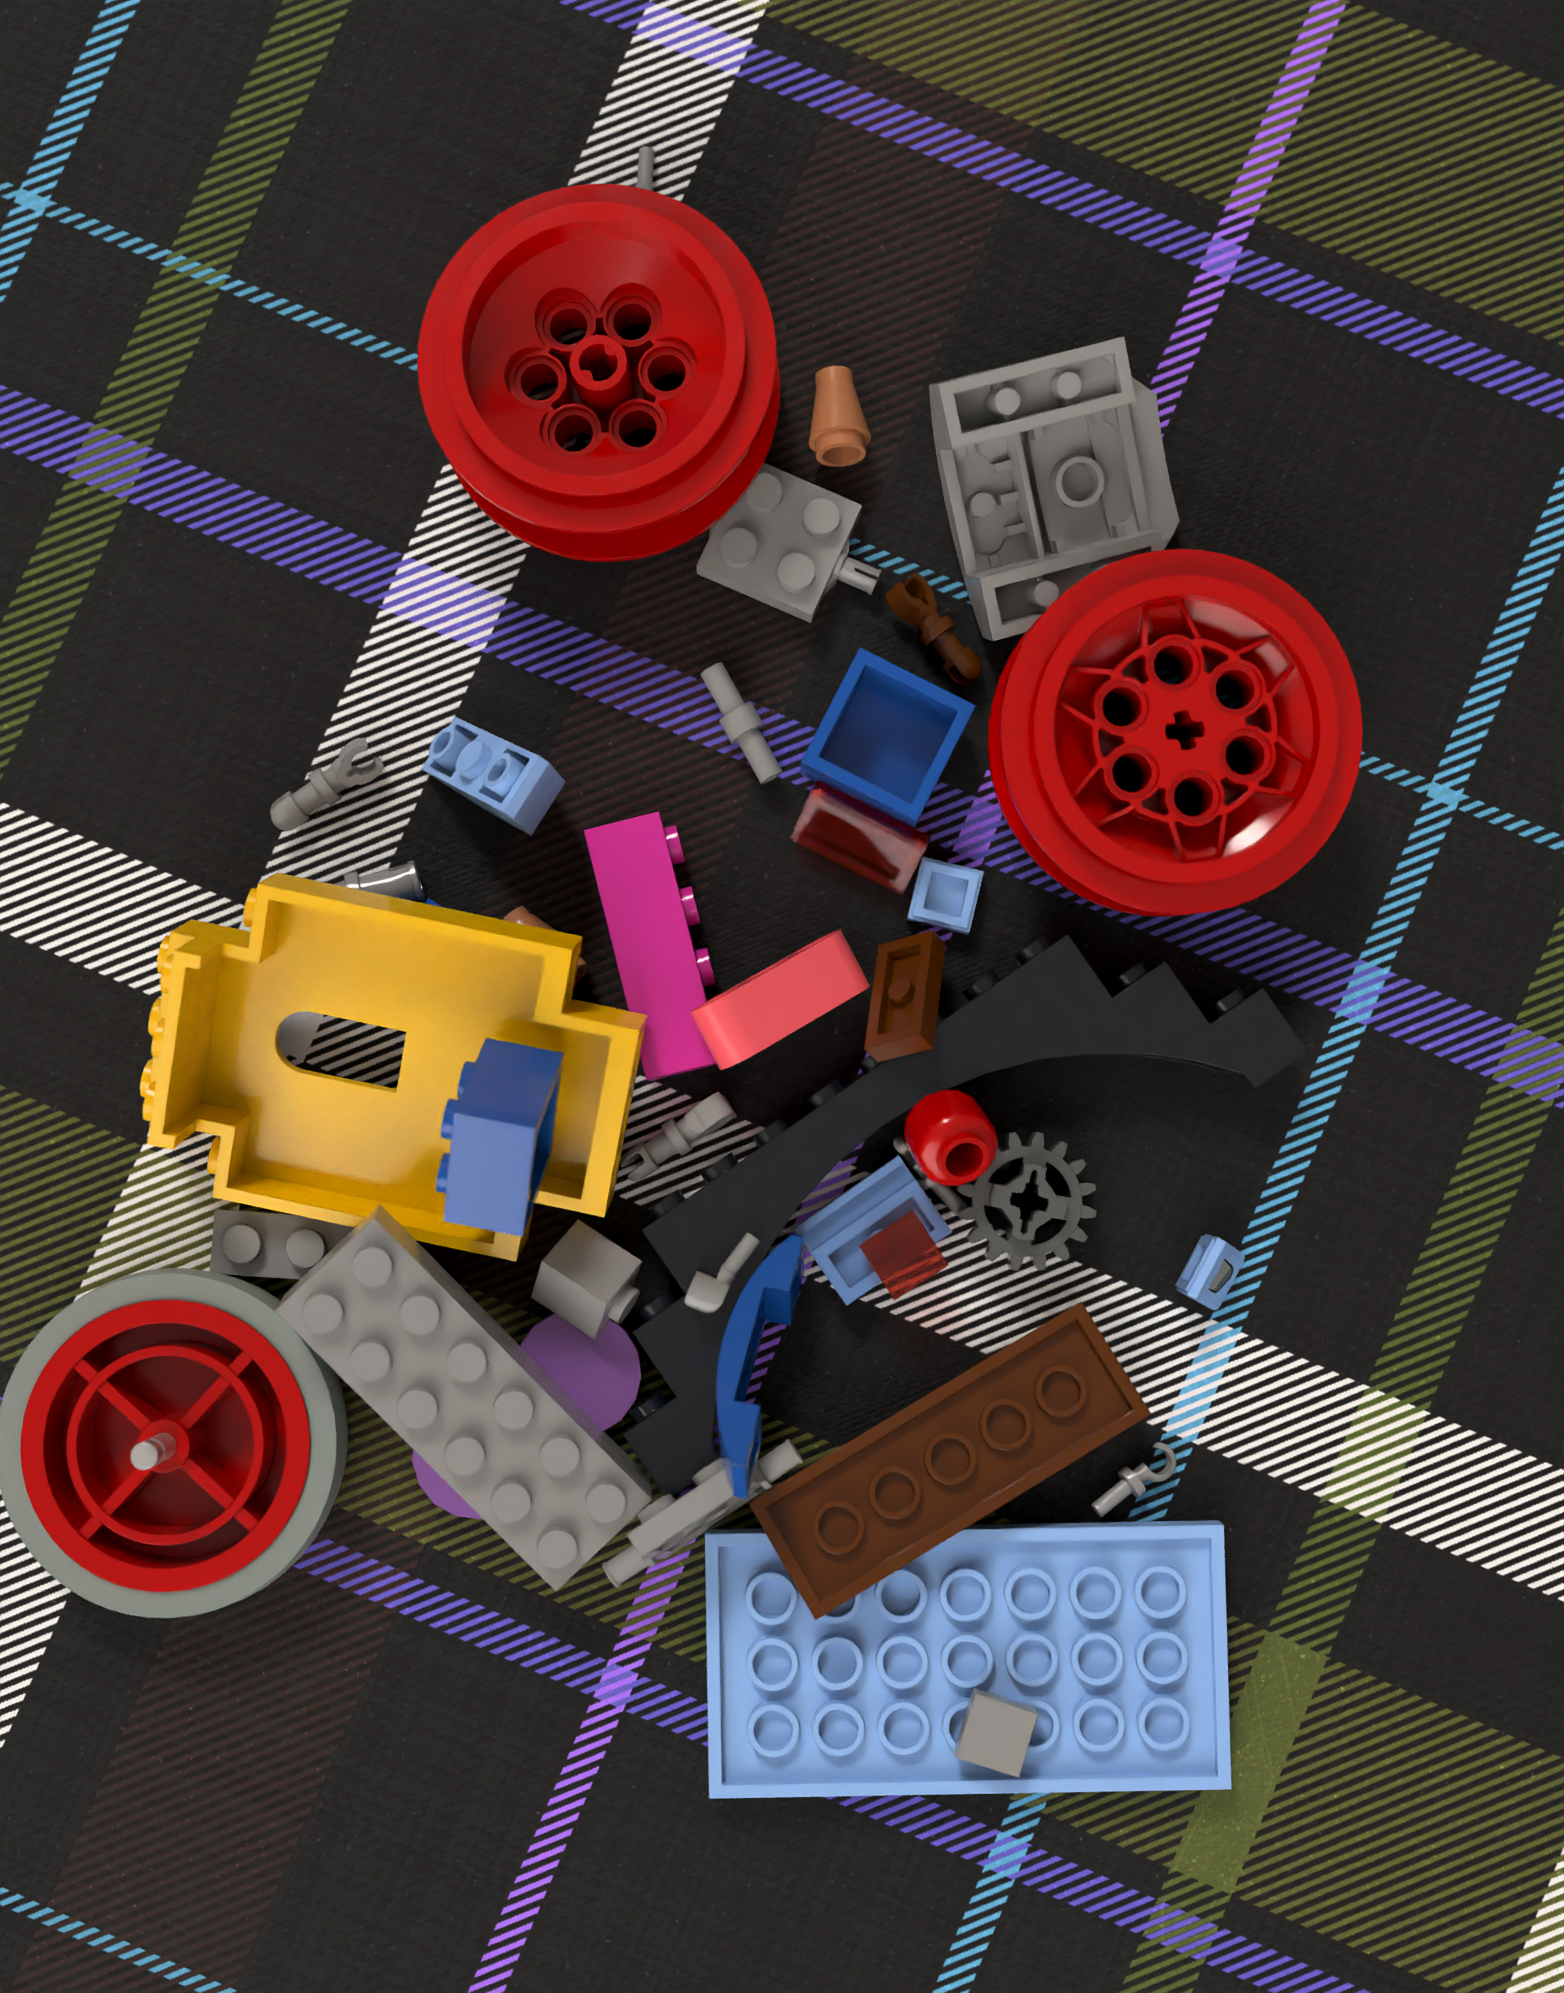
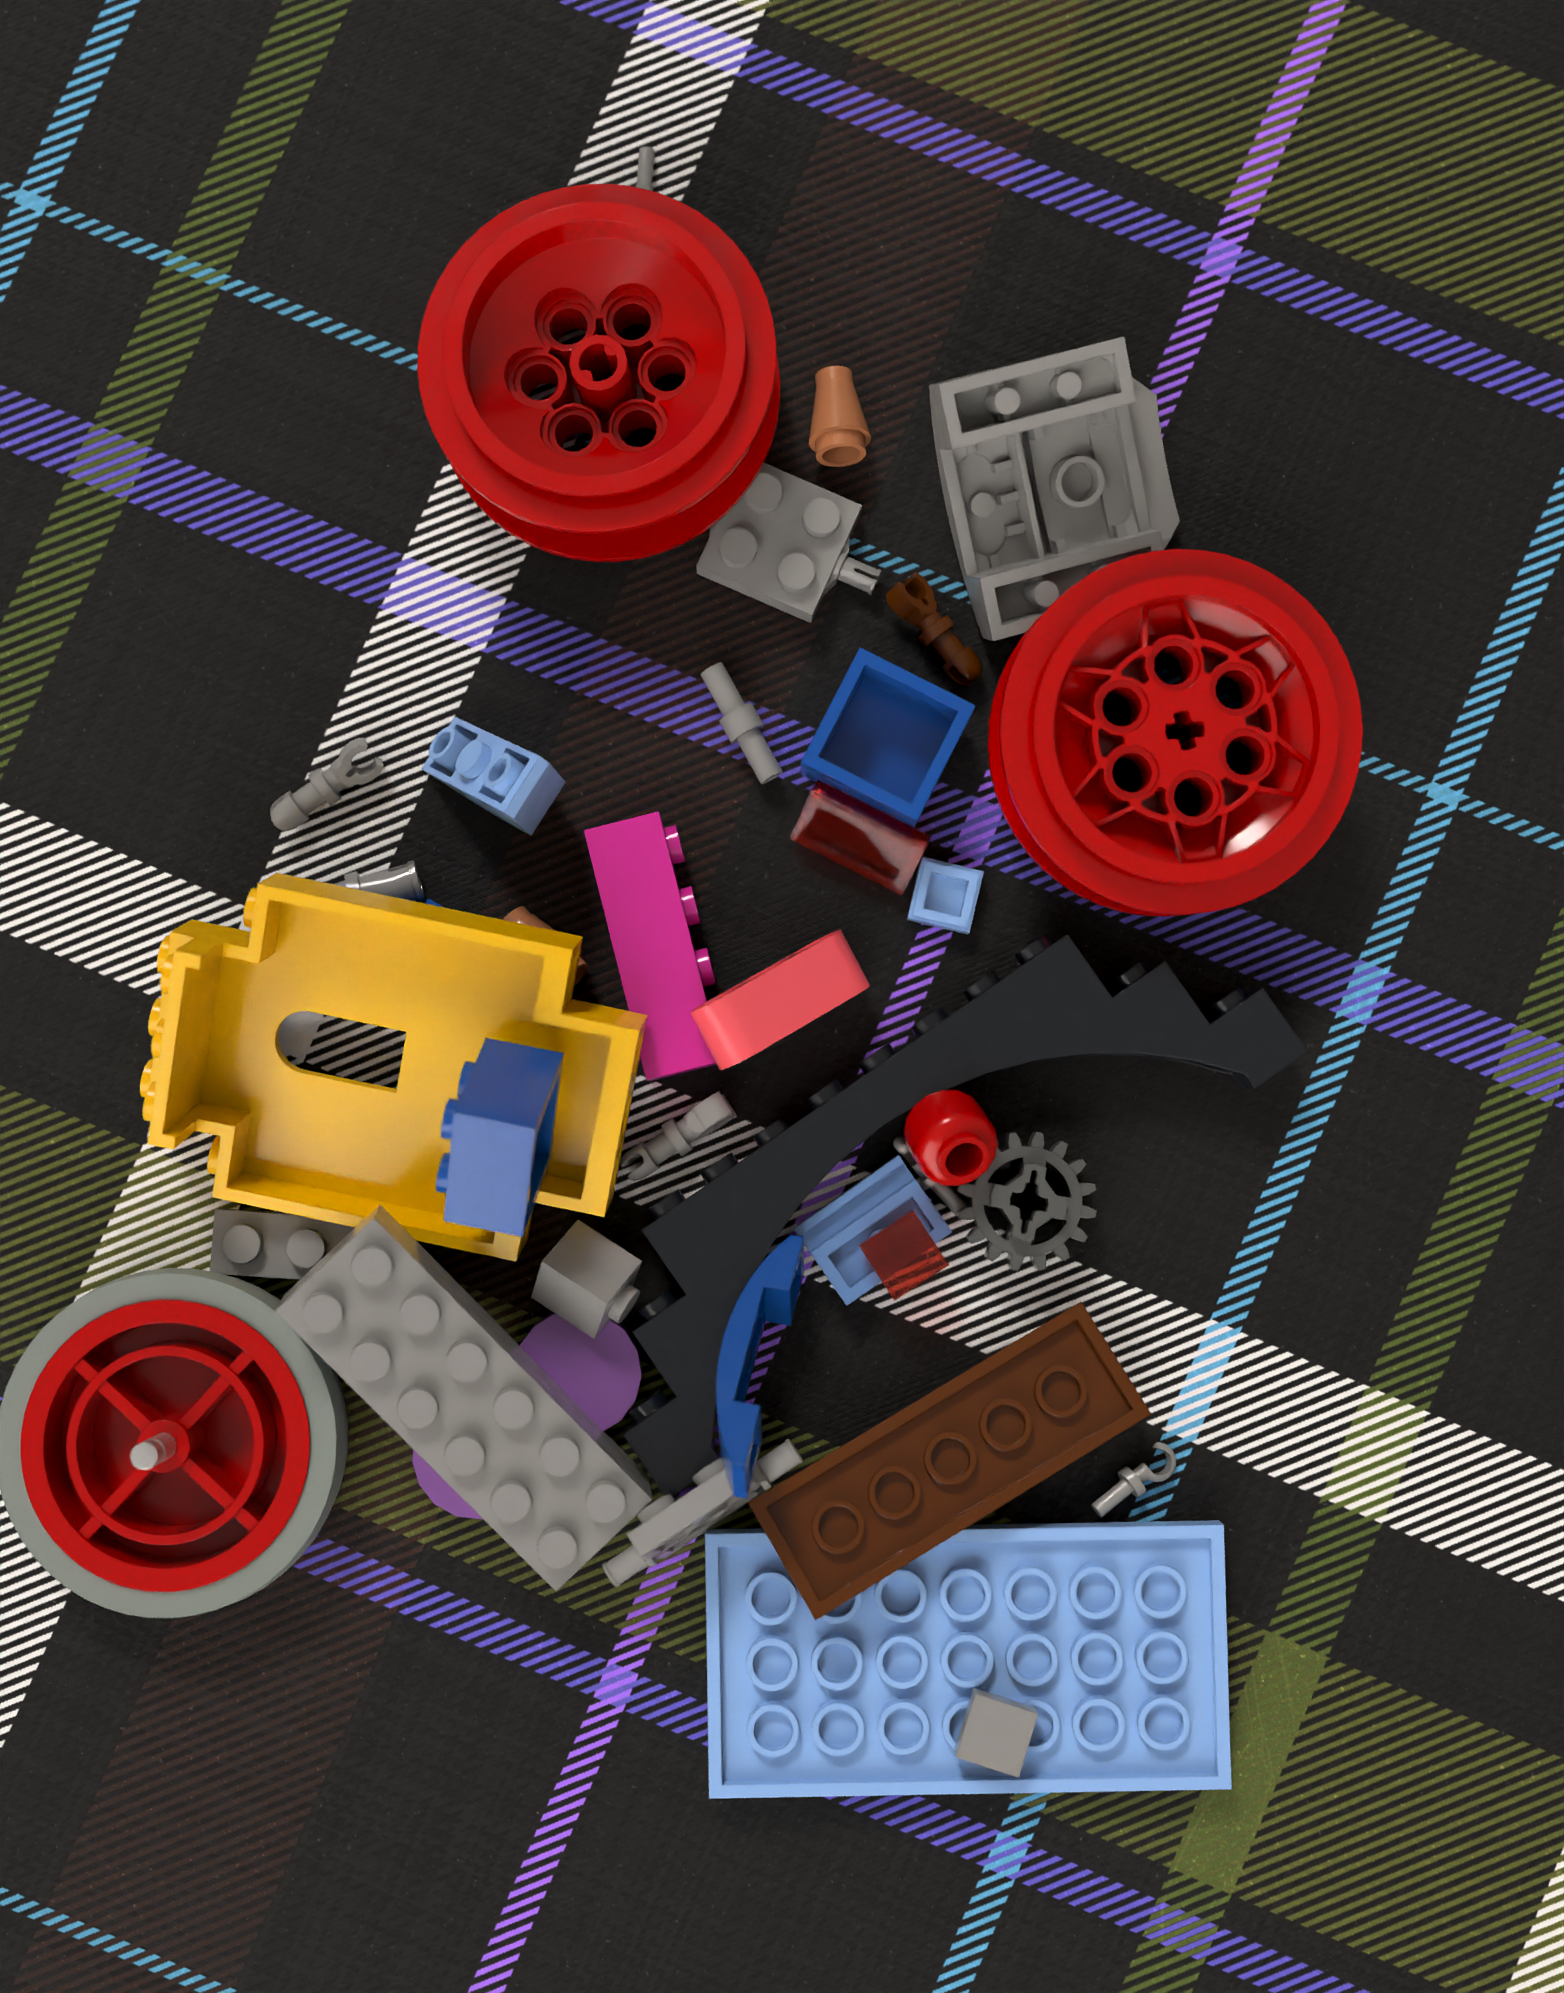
light grey hand [685,1232,760,1313] -> none
reddish brown plate [864,930,946,1062] -> none
light blue slope [1175,1234,1245,1310] -> none

